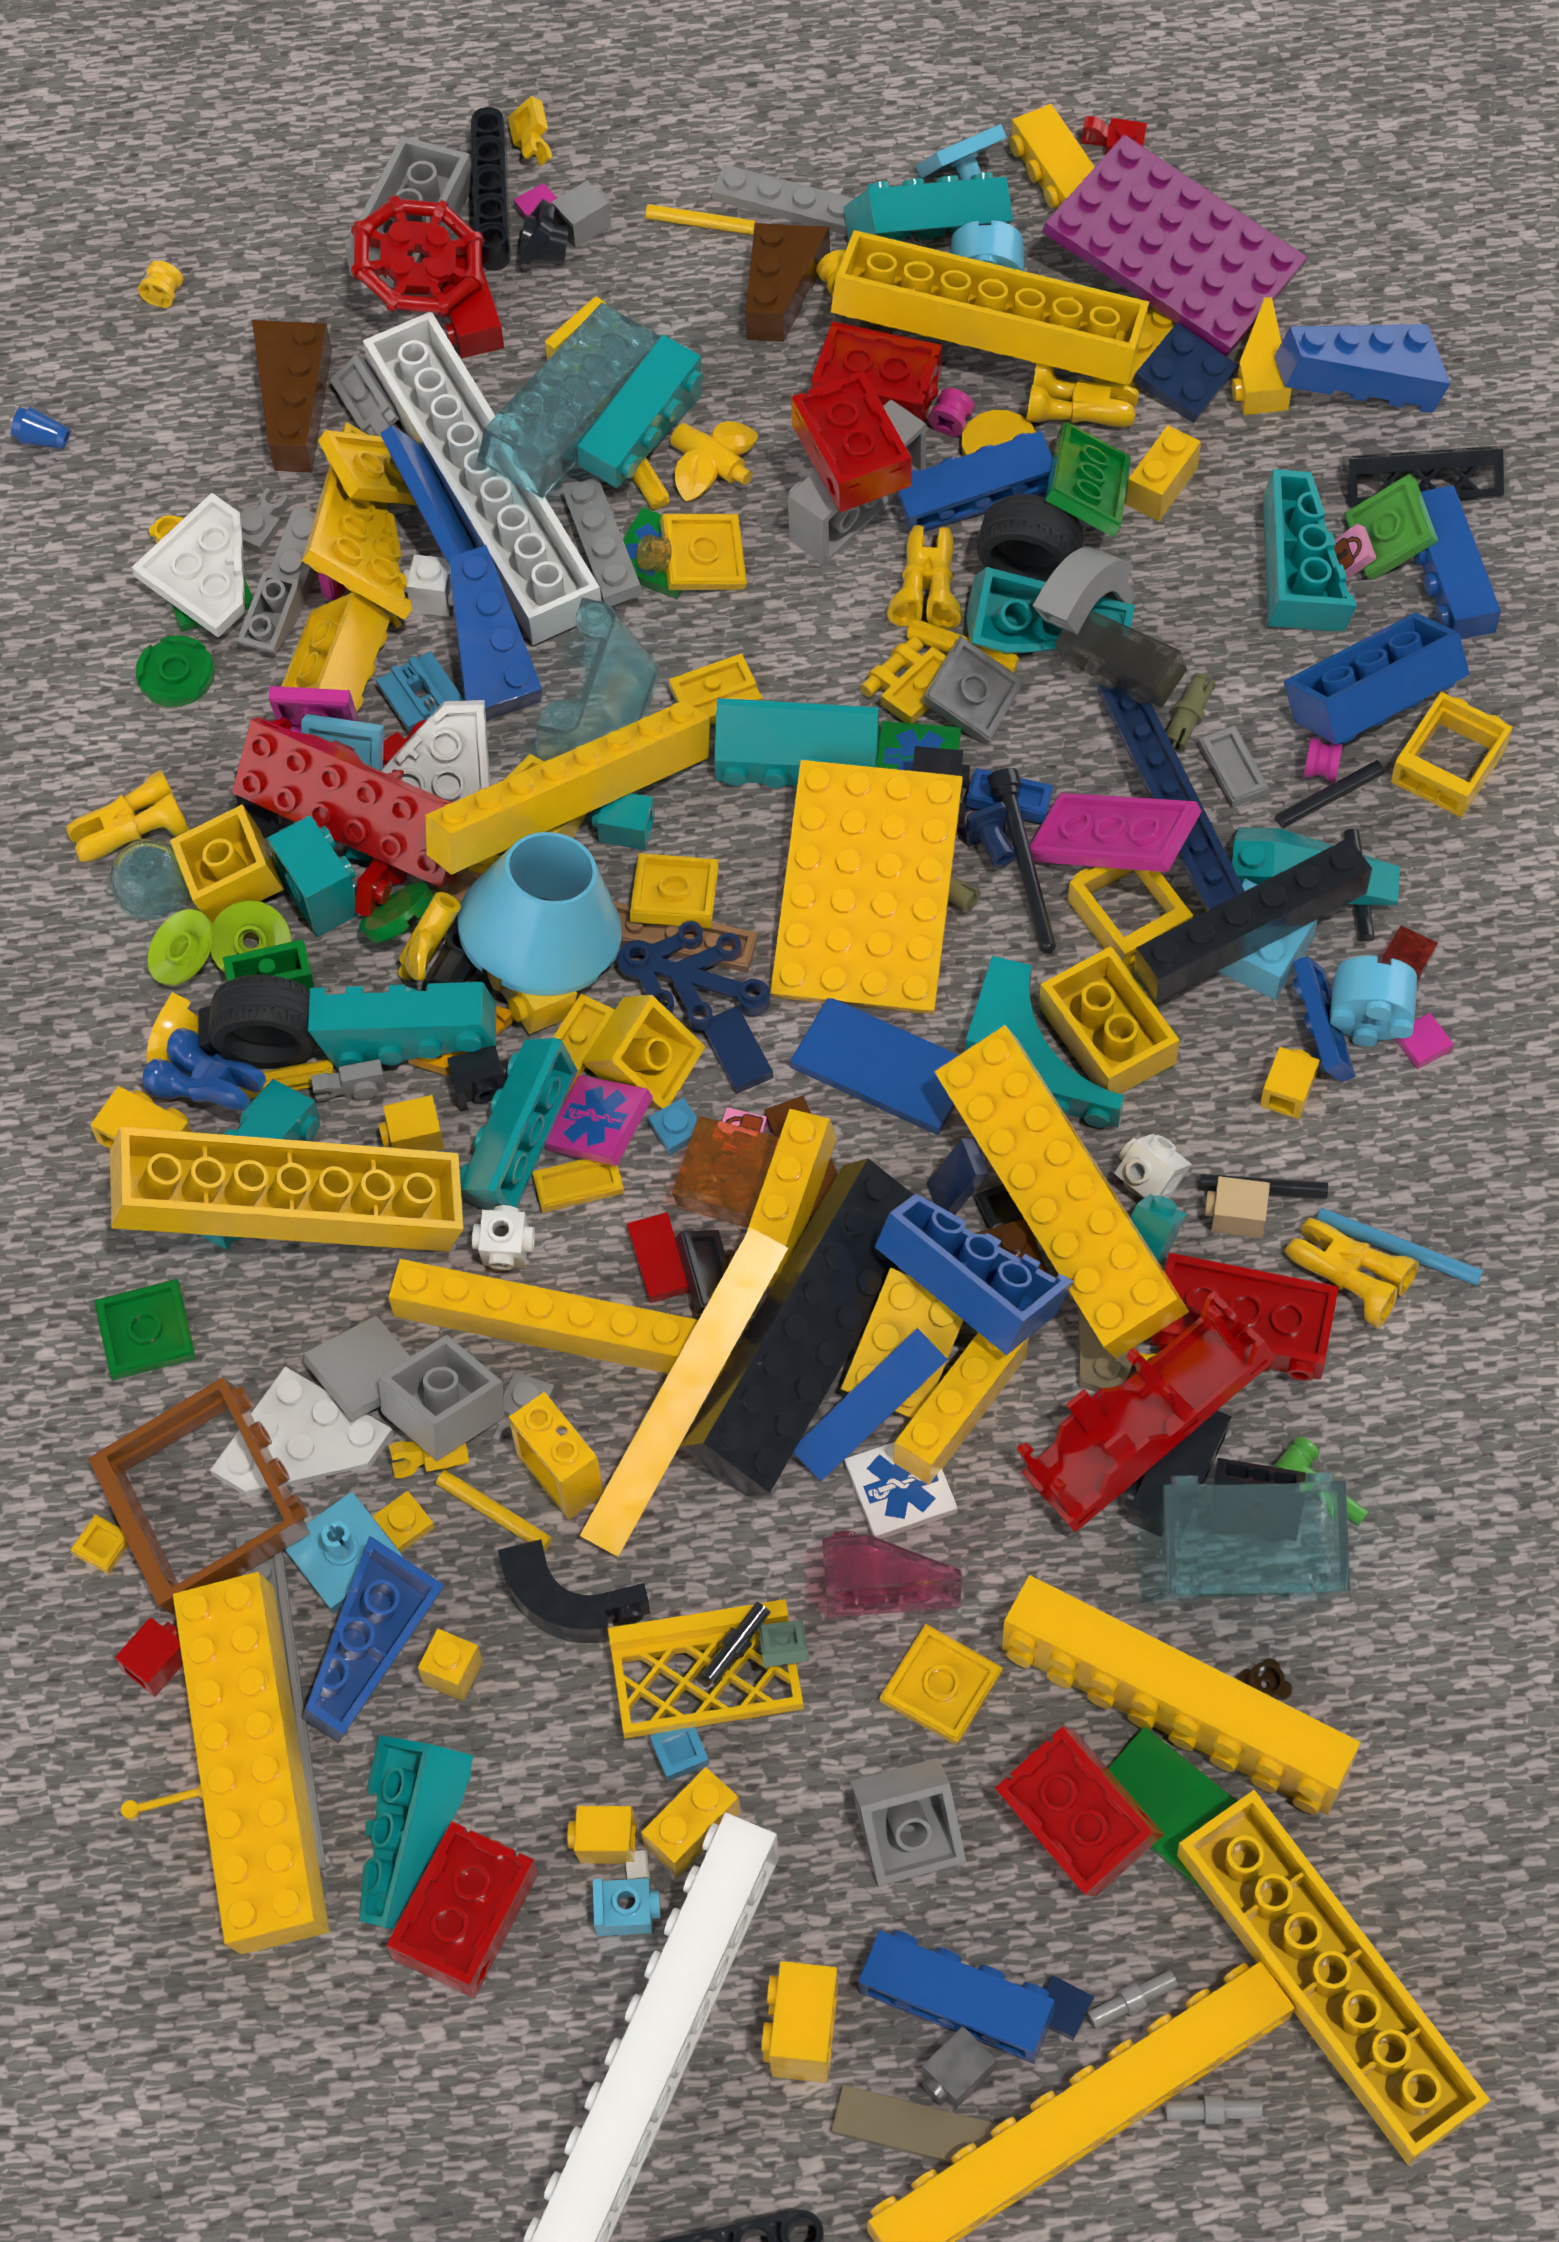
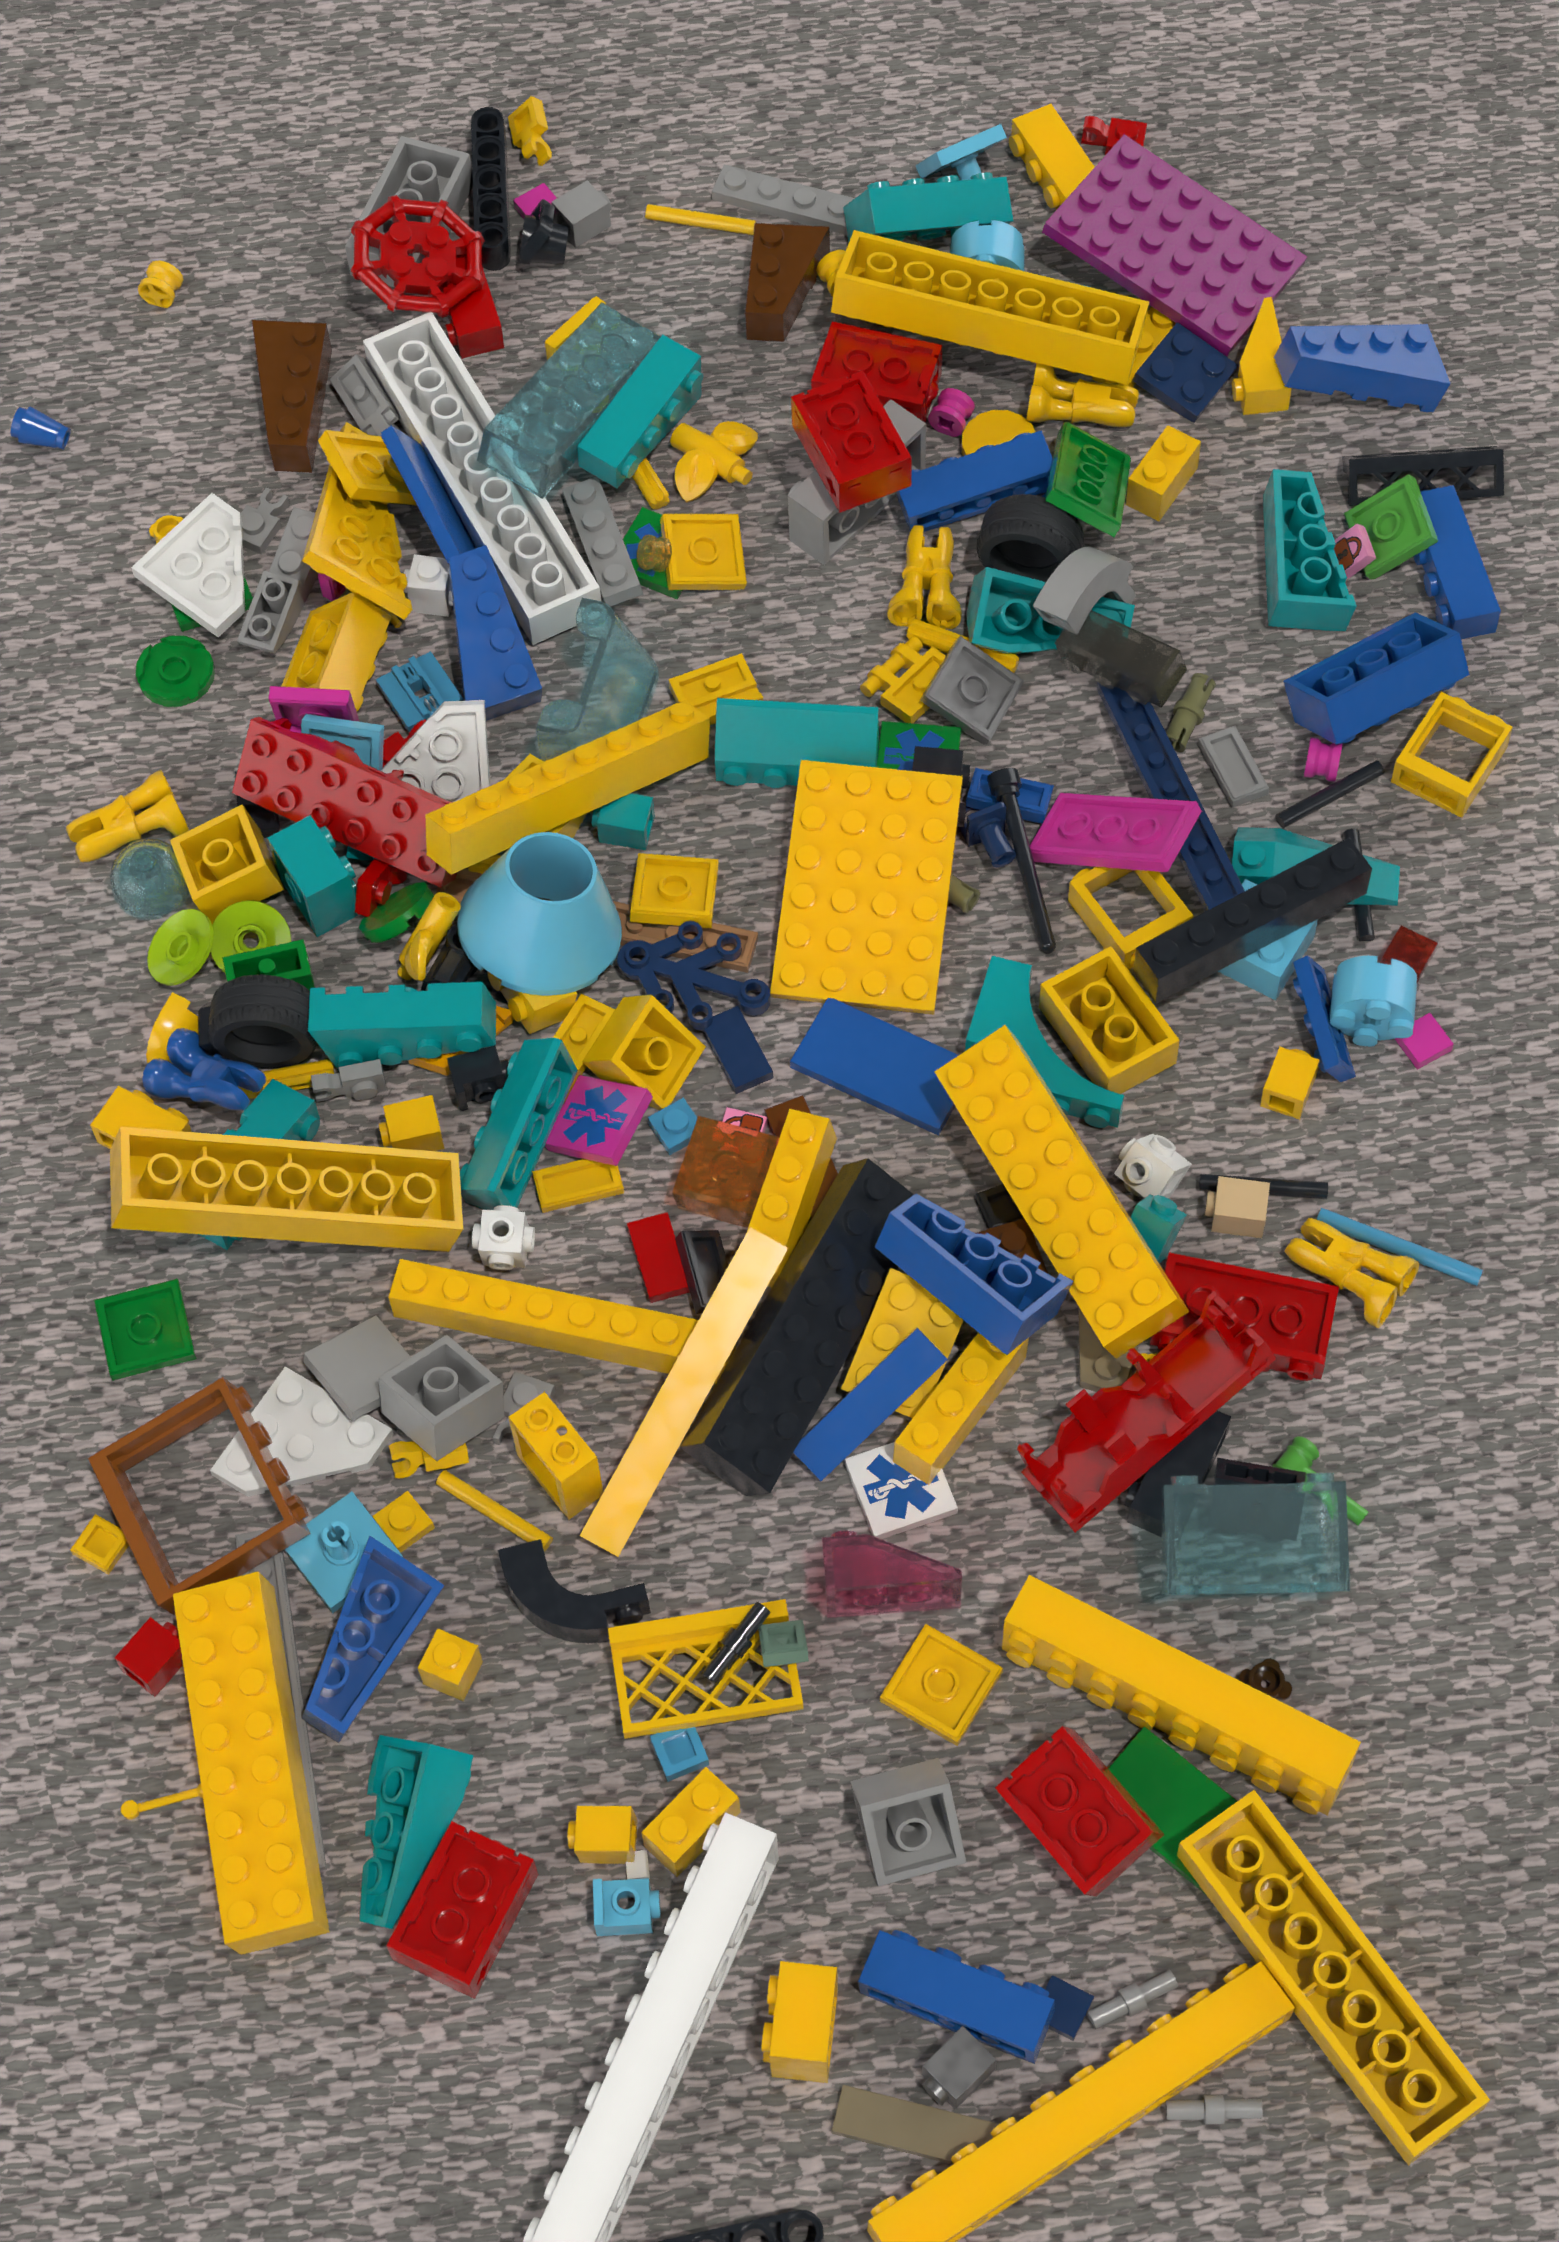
dark blue tile [927,1137,989,1215] -> none

